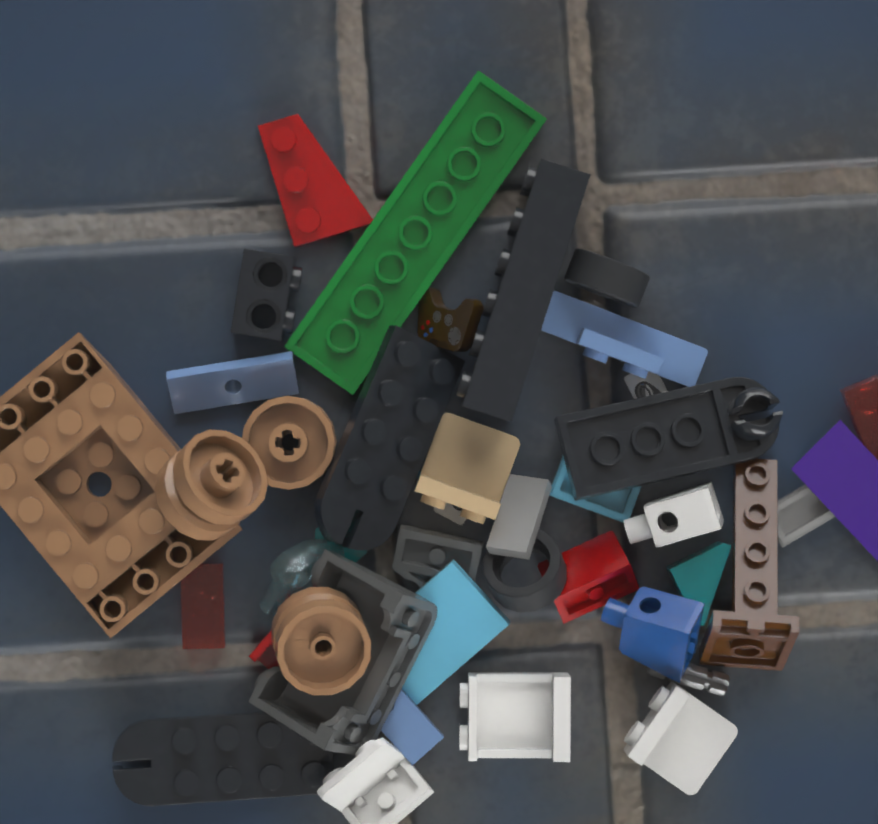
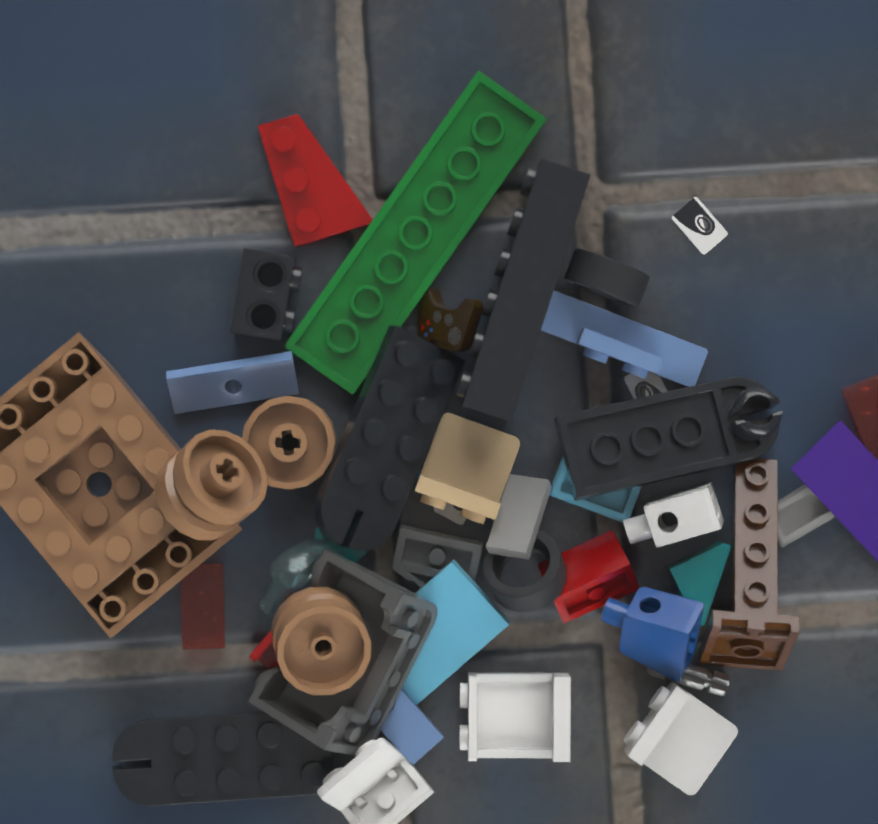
none -> sticker [672,197,728,255]

